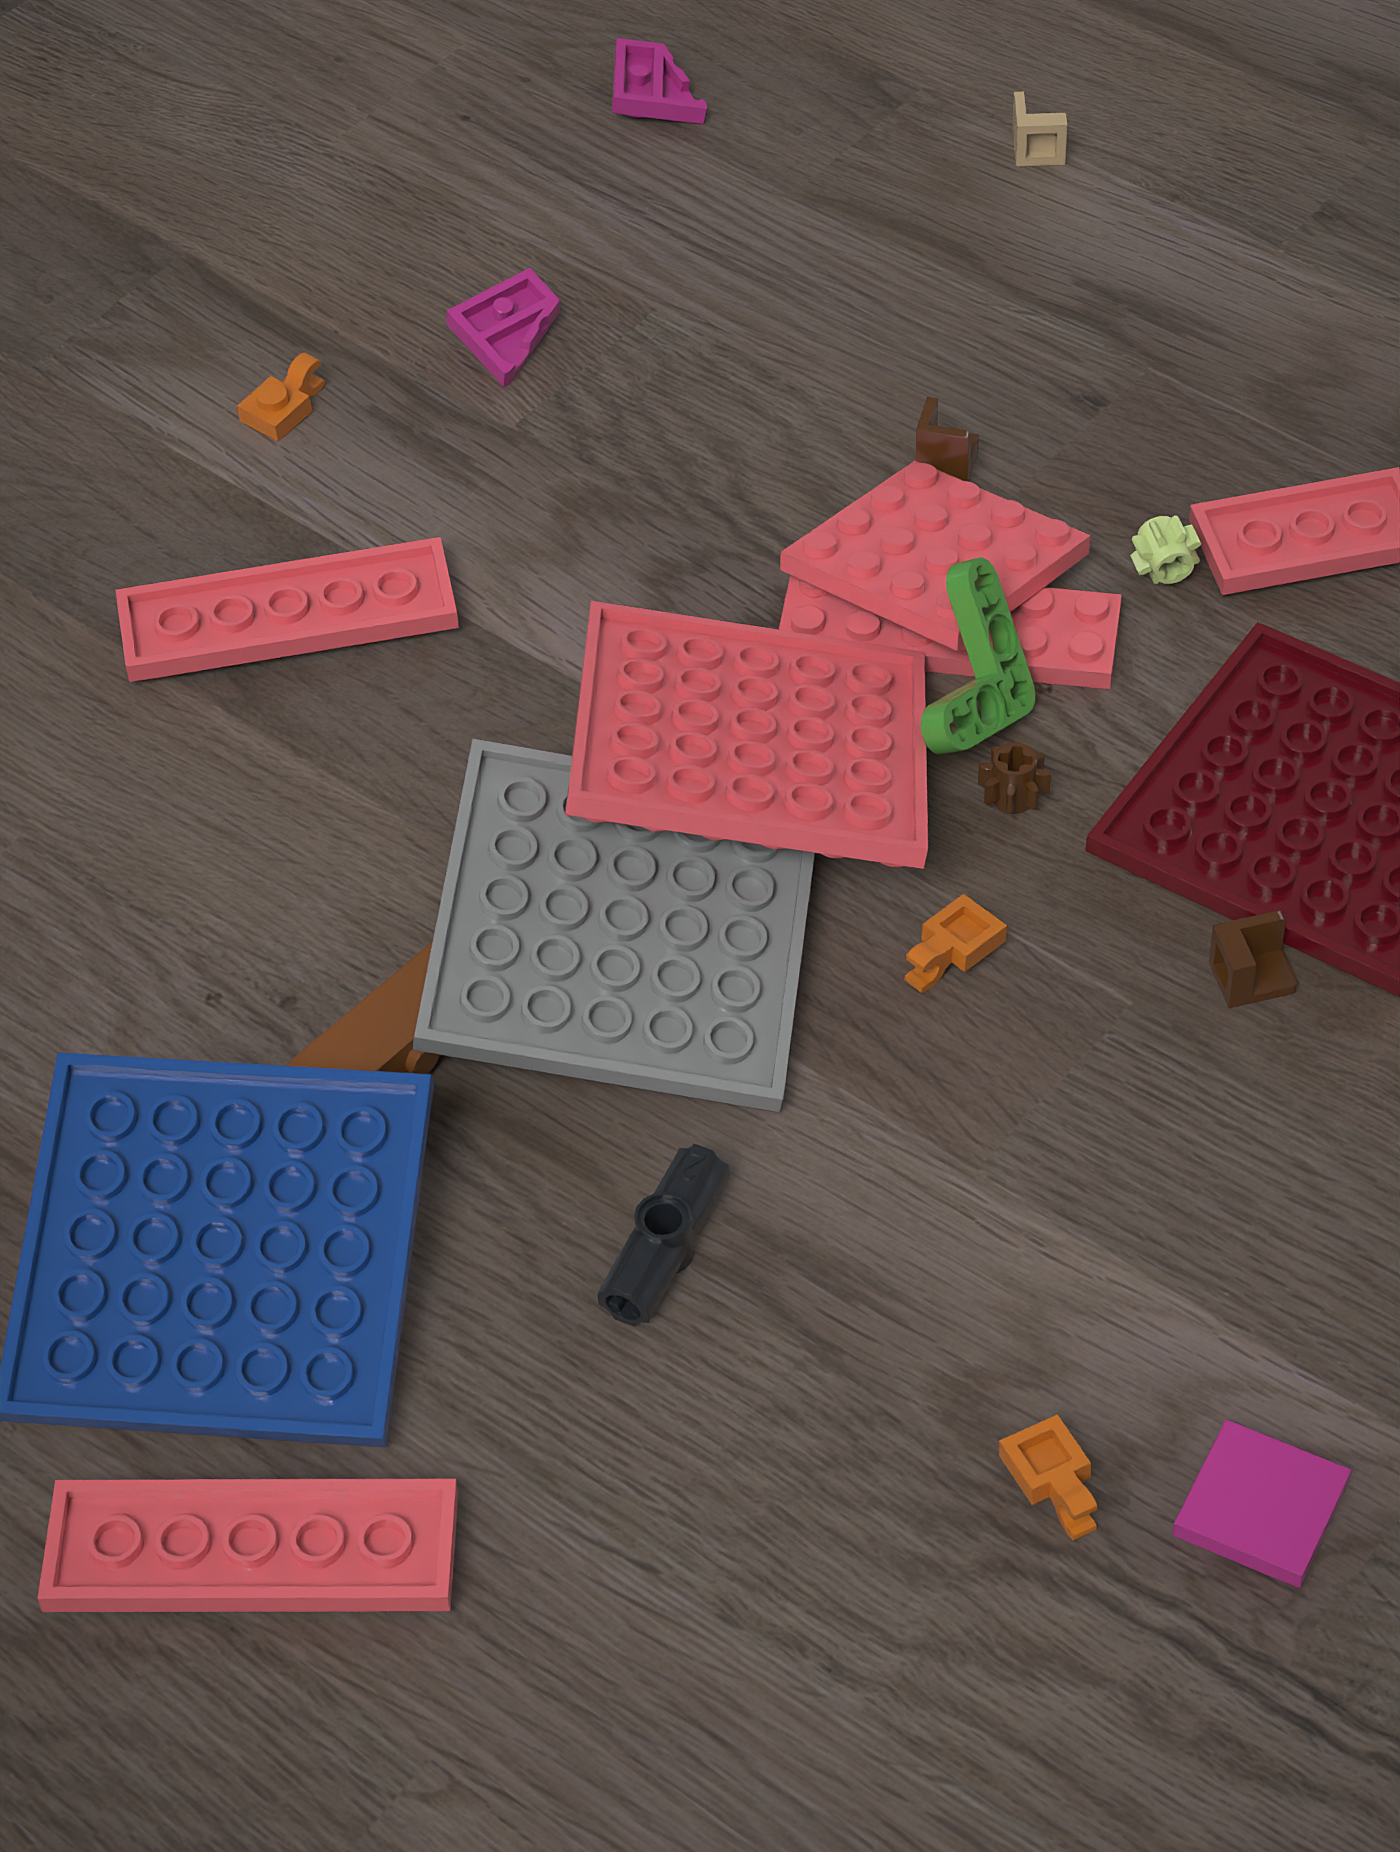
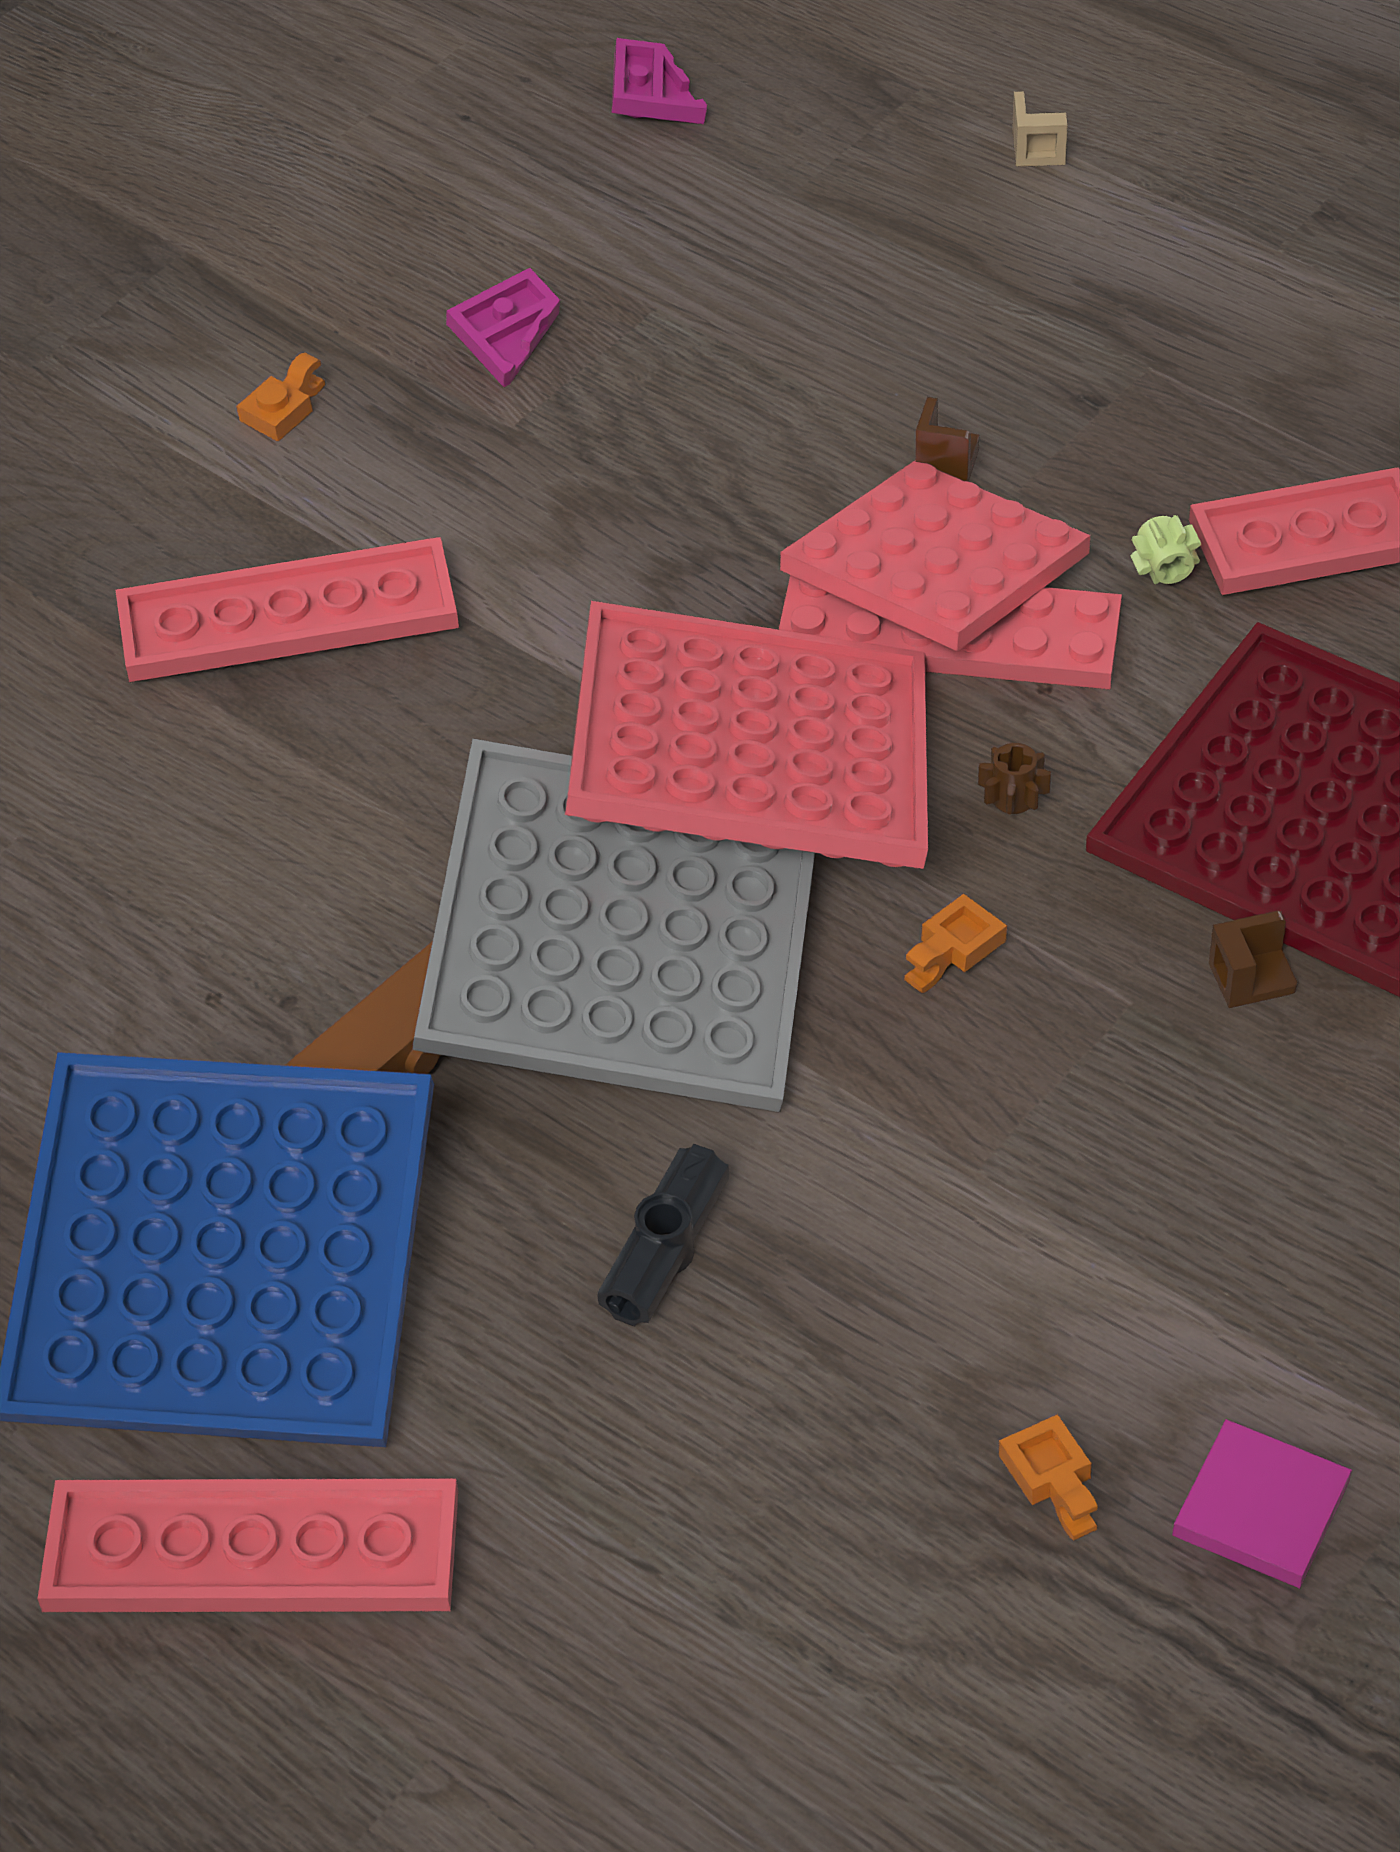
bright green beam [921,557,1035,755] -> none

